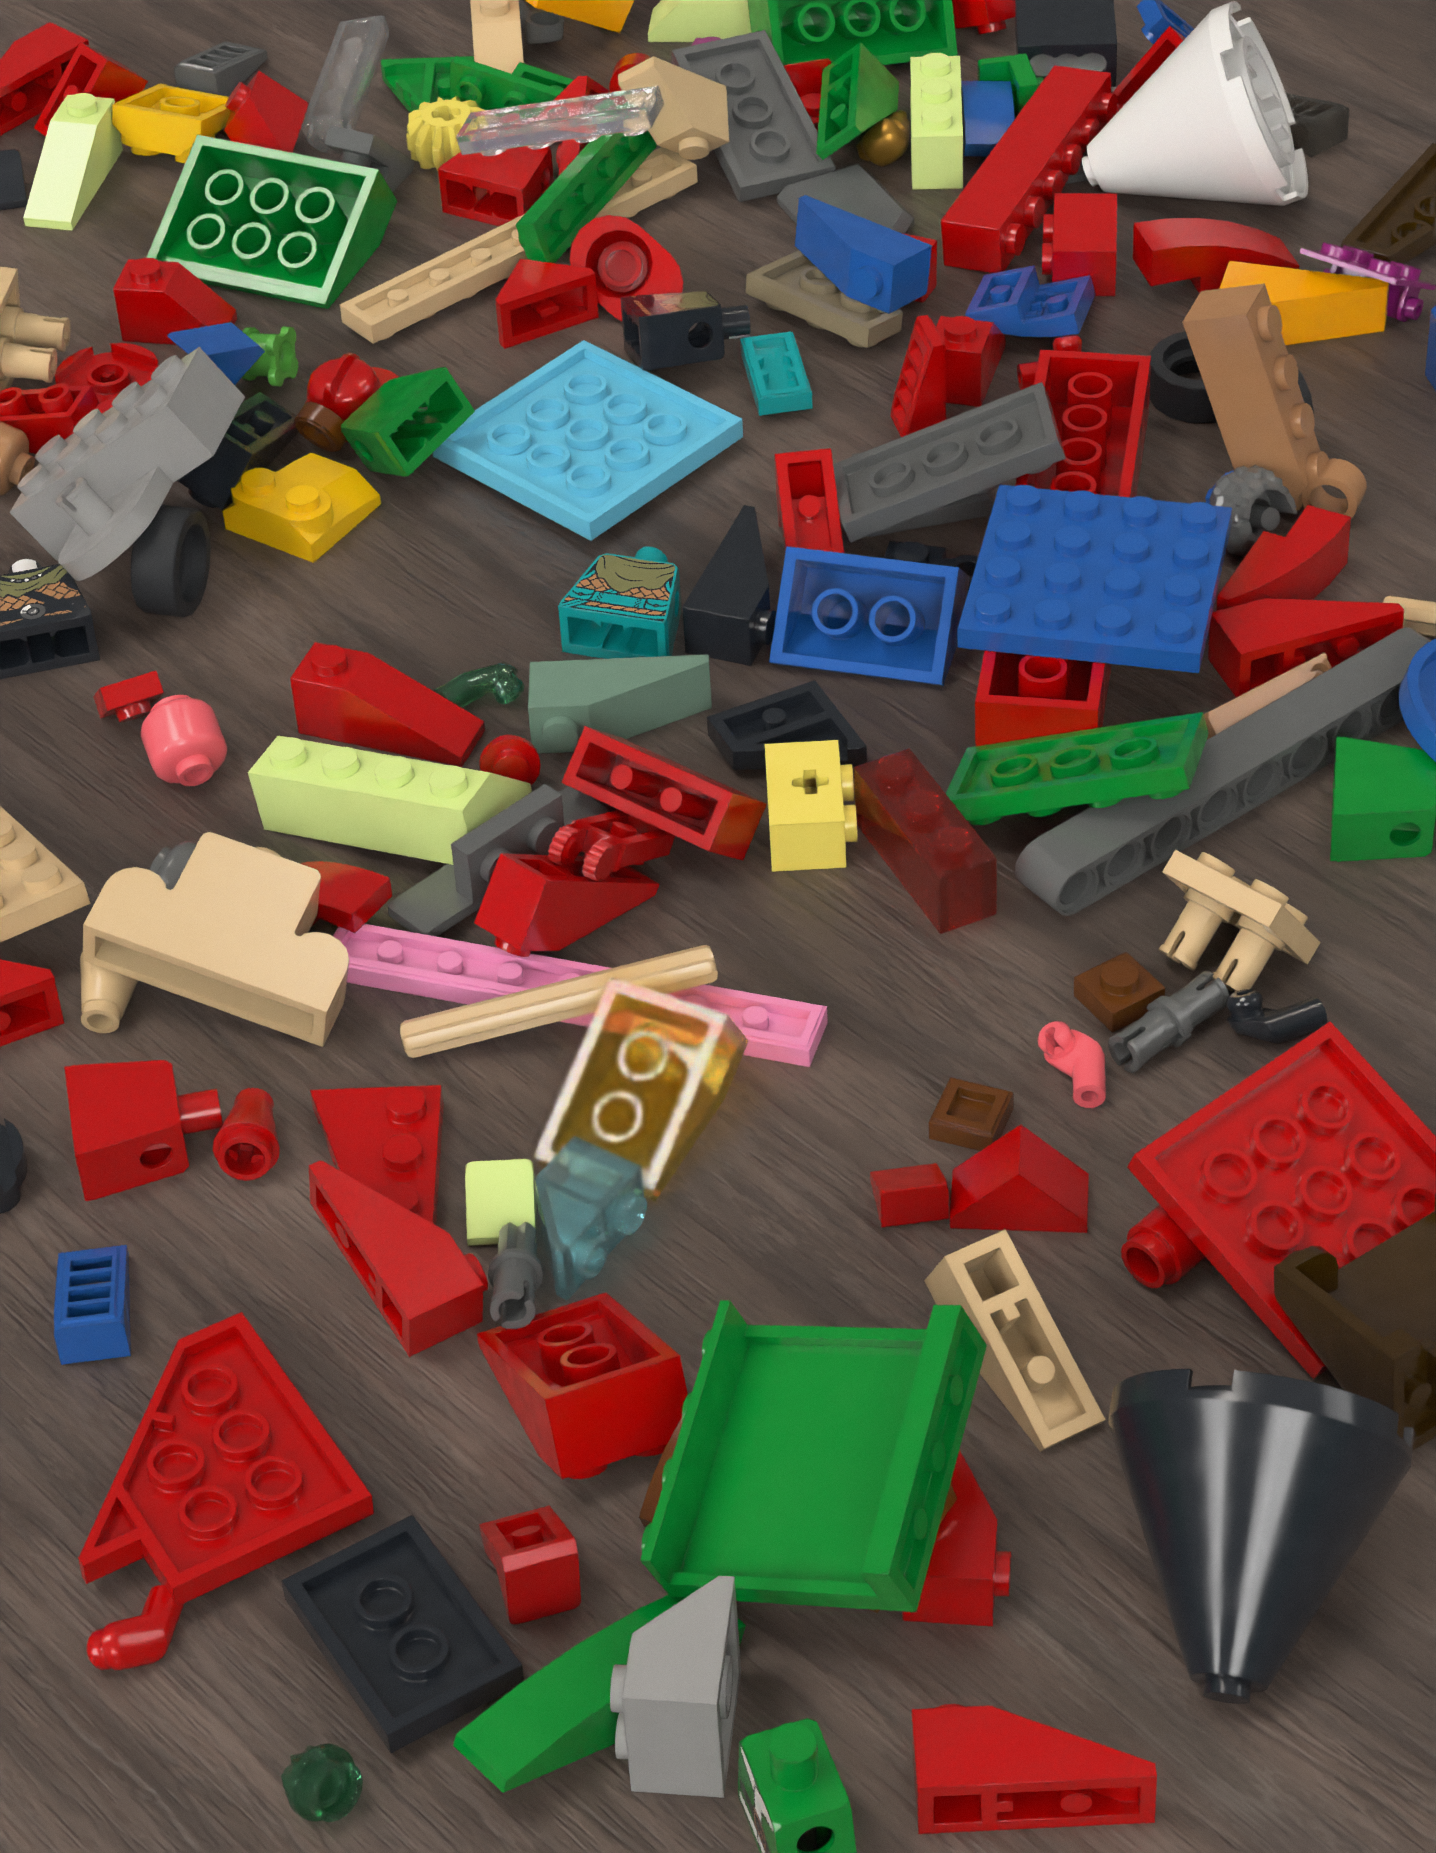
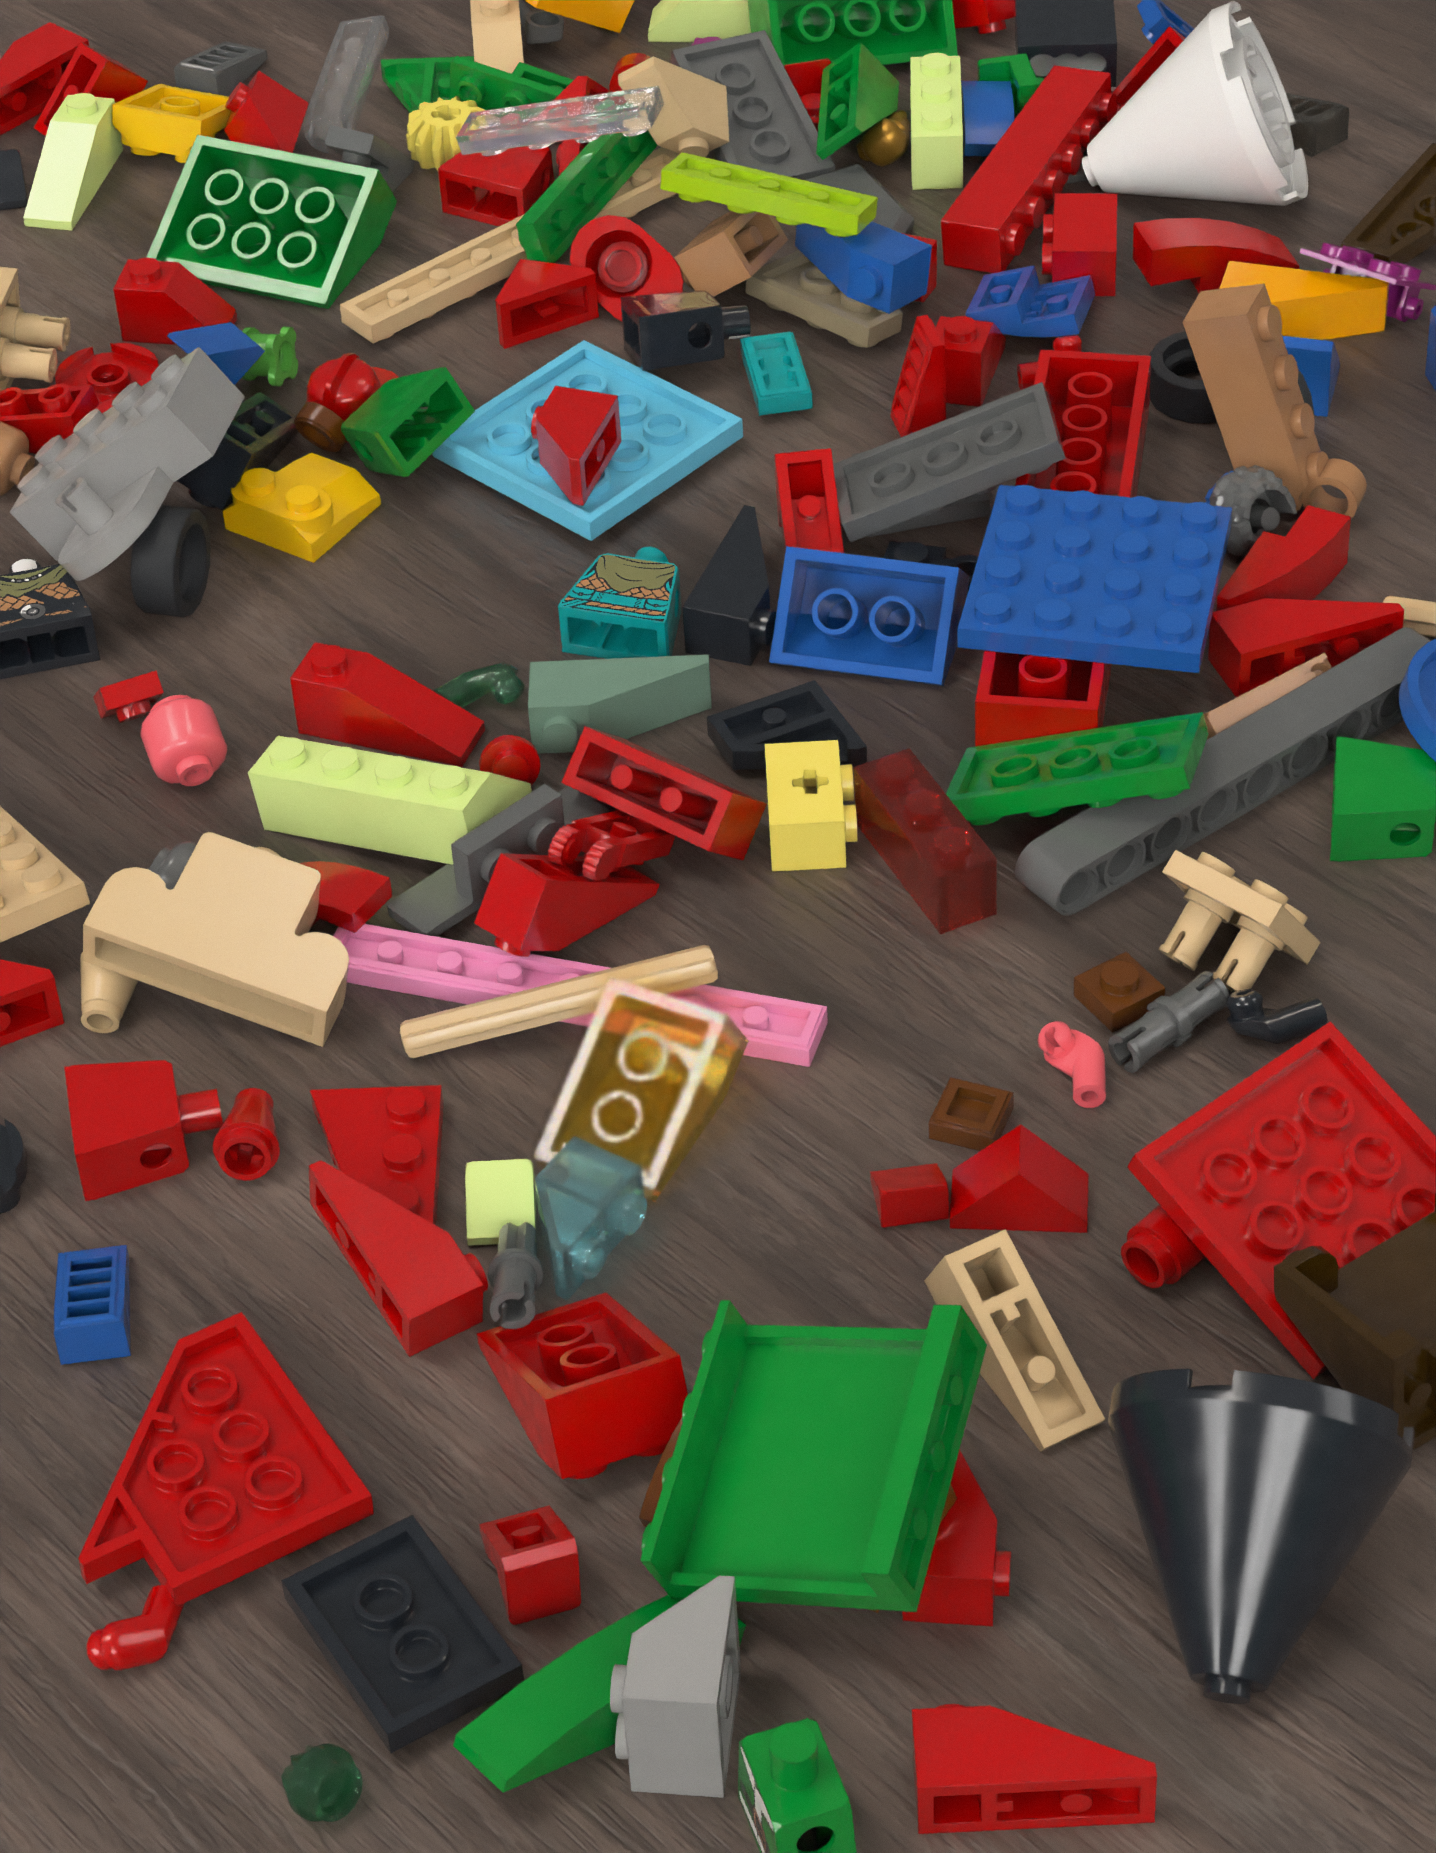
none -> red slope [531,386,622,506]
none -> lime plate [660,152,878,237]
none -> medium nougat brick [674,211,788,297]
none -> blue slope [1282,336,1340,417]

